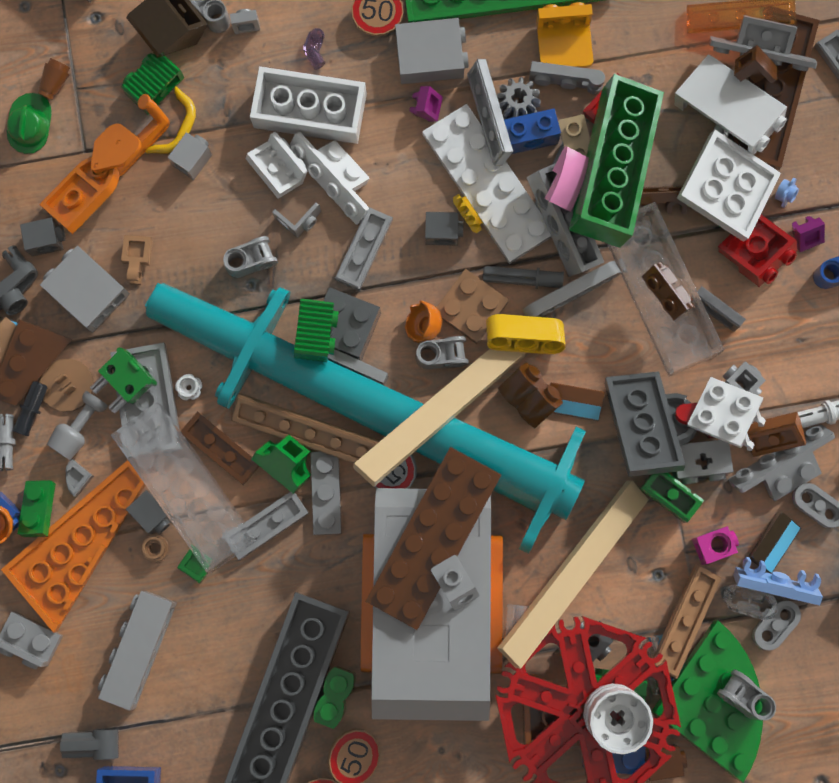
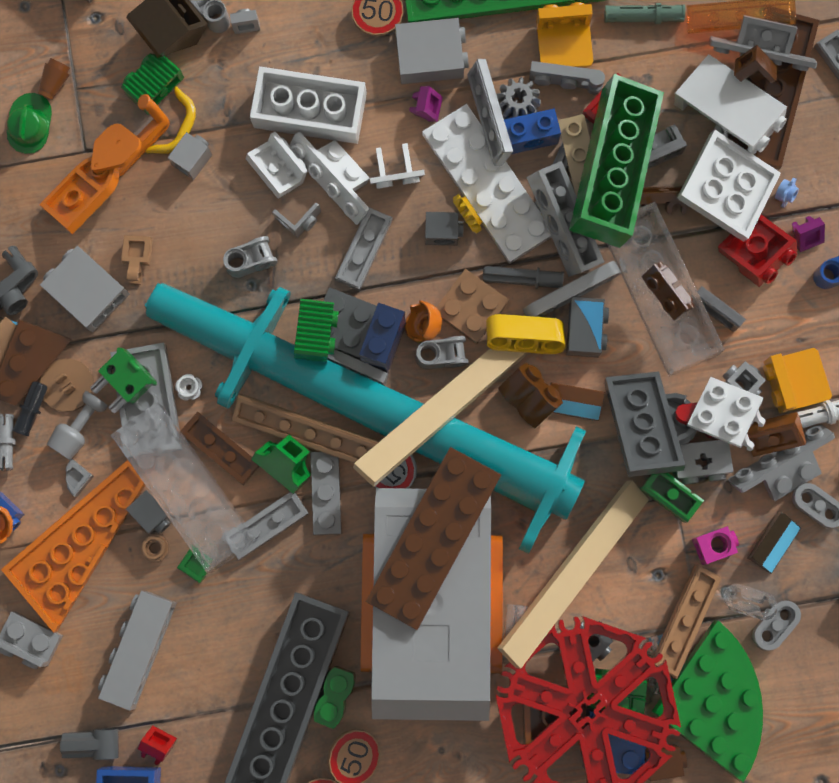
green plate [17,480,56,537] -> none
dark grey brick [20,218,66,257] -> none
clear purple arm [303,28,325,70] -> none
light grey bracket [431,555,479,611] -> none
bright pink slope [544,146,589,212] -> none
white wheel [583,683,653,754] -> none
light grey piece [717,669,776,721] -> none
light blue plate [733,557,823,606] -> none
none -> red tile [138,725,177,765]
none -> dark blue brick [359,302,406,373]
none -> white plate [370,143,425,189]
none -> dark grey brick [566,297,609,358]
none -> sand green pin [604,3,685,24]
none -> flat silver hinge [647,124,687,169]
none -> light orange bracket [763,348,832,414]

